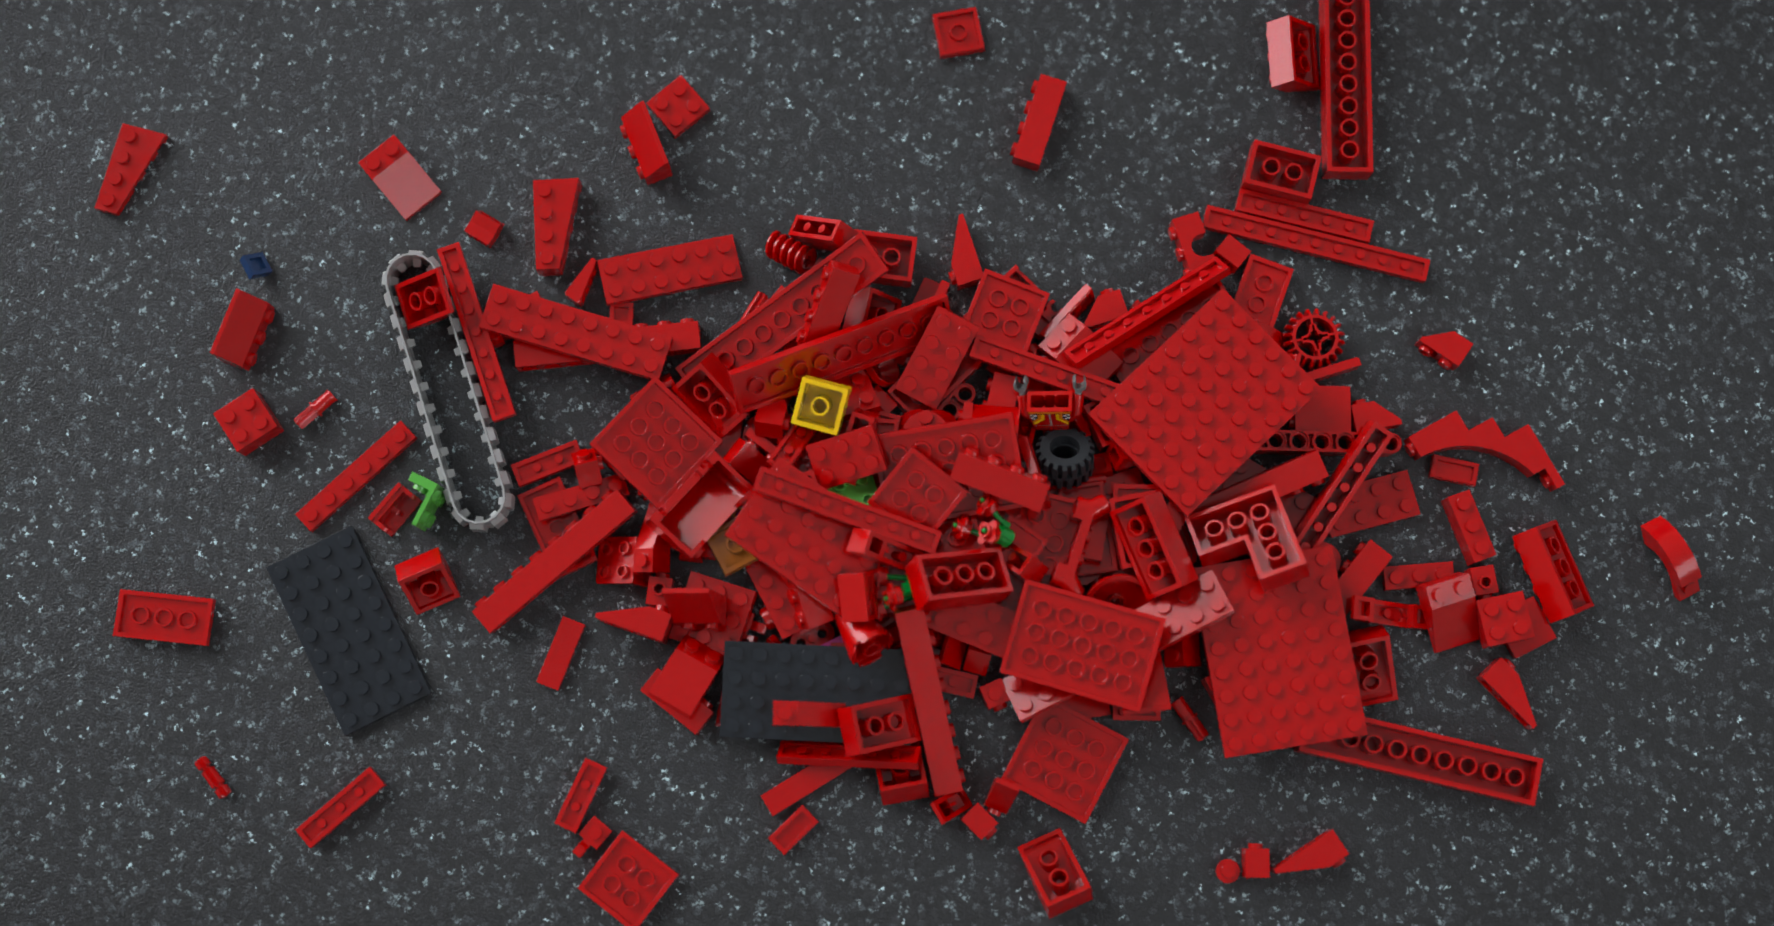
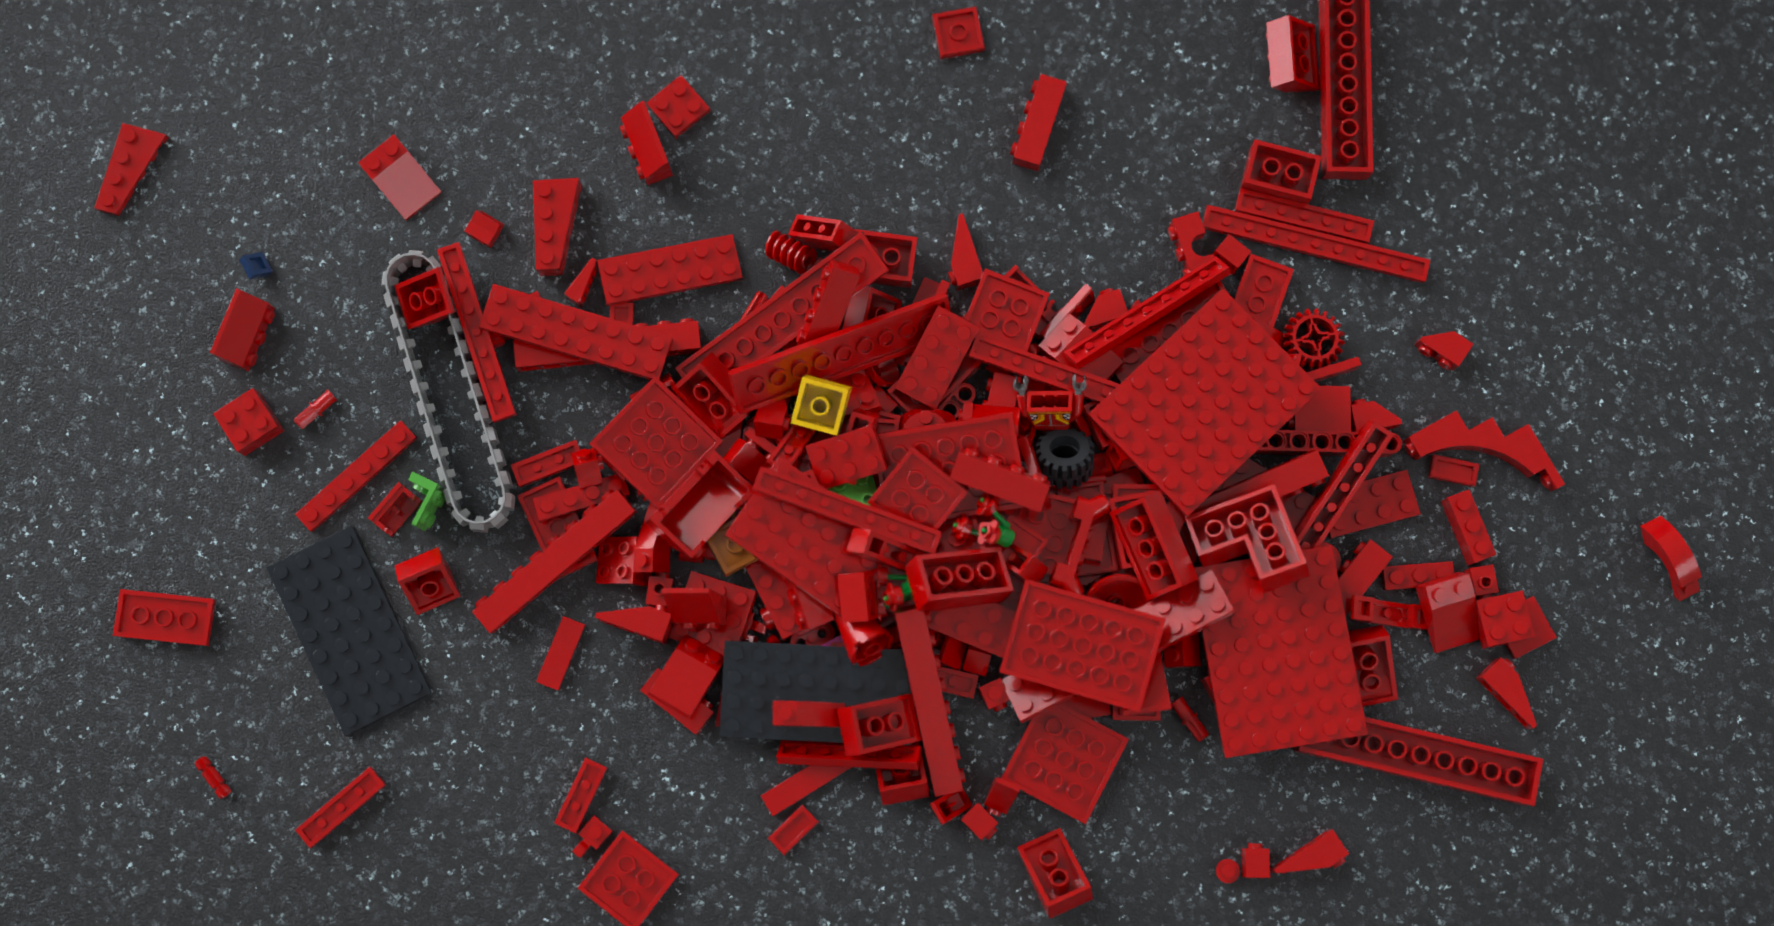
red slope [1512,520,1594,624] -> none

